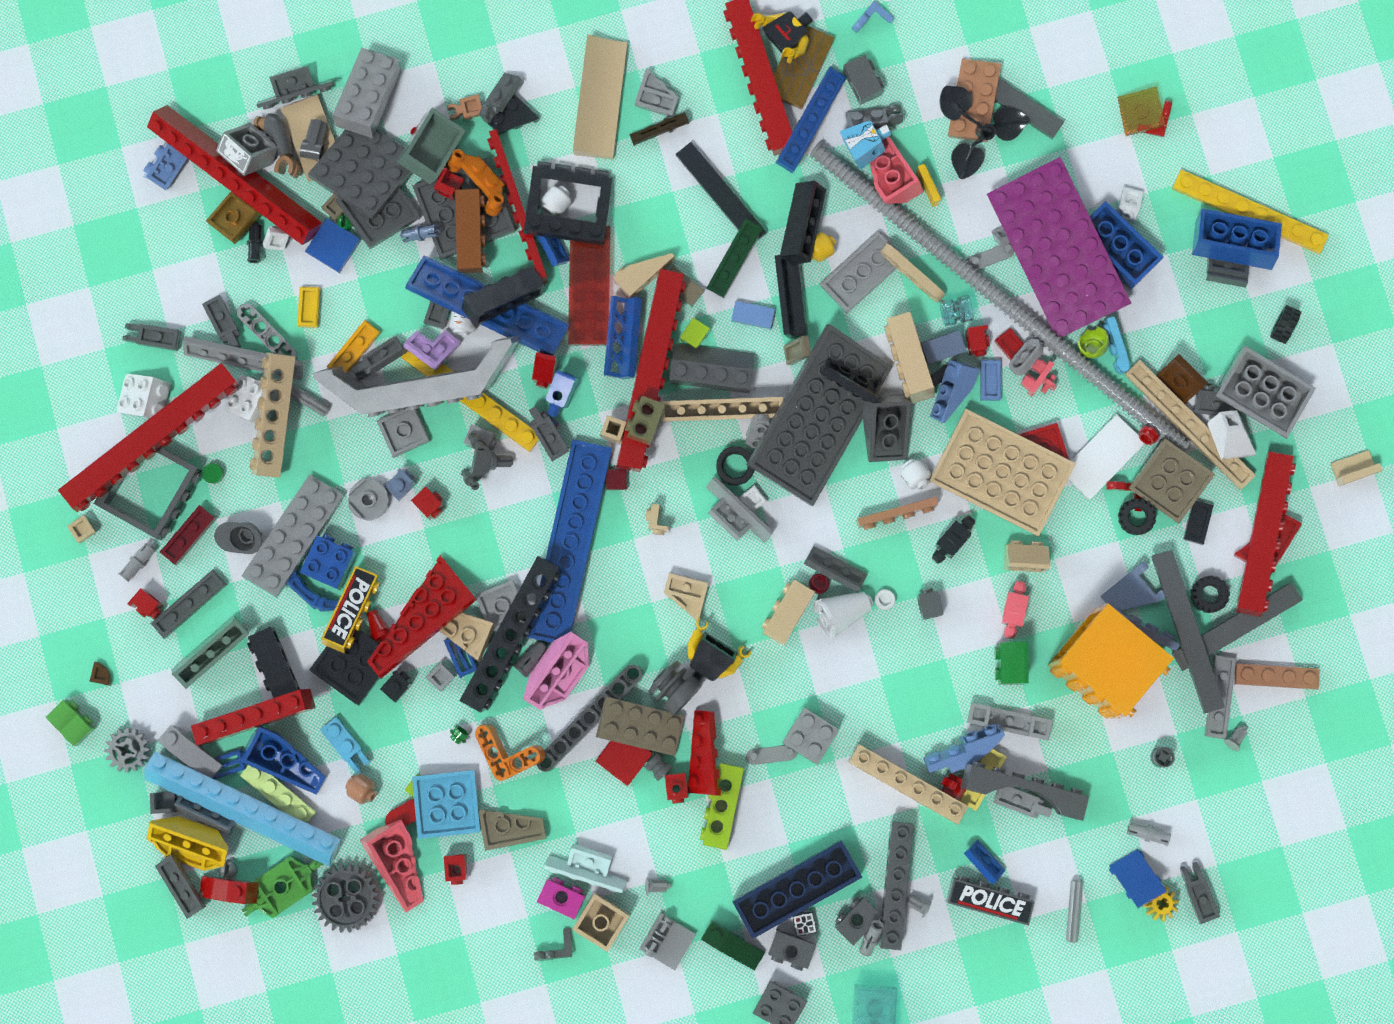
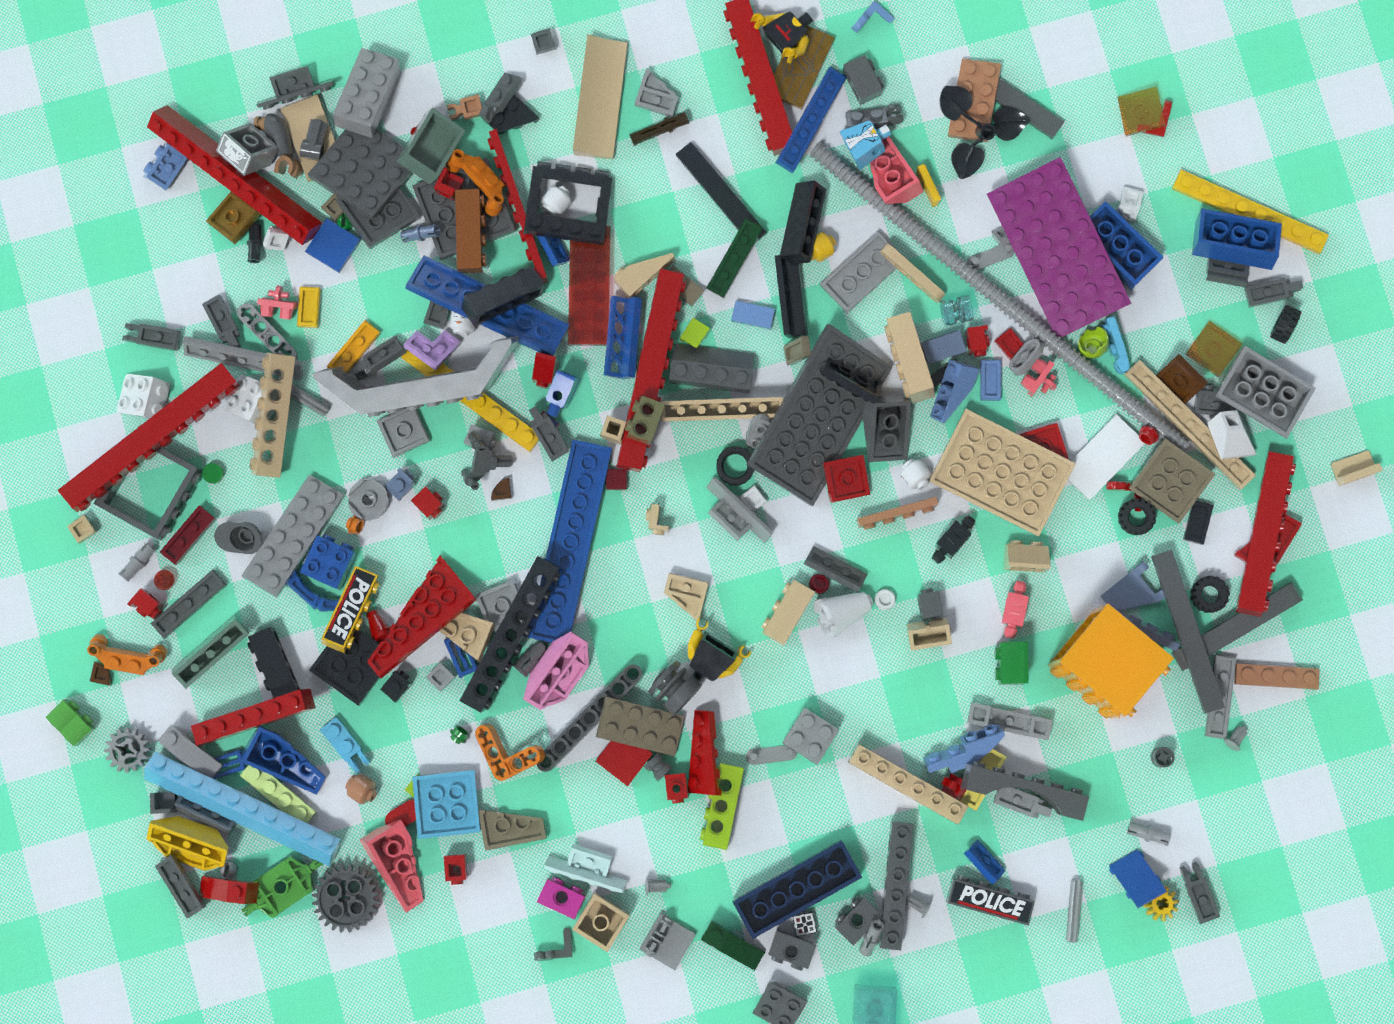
none -> orange plate [87,634,168,675]
none -> clear red plate [154,570,175,590]
none -> coral hips [257,285,298,320]
none -> orange plate [346,515,364,535]
none -> reddish brown tile [491,478,512,501]
none -> dark grey plate [531,29,556,55]
none -> red plate [823,455,870,503]
none -> tan piece [906,617,952,651]
none -> clear orange tile [1185,321,1242,377]
none -> dark grey hinge [1244,278,1303,308]

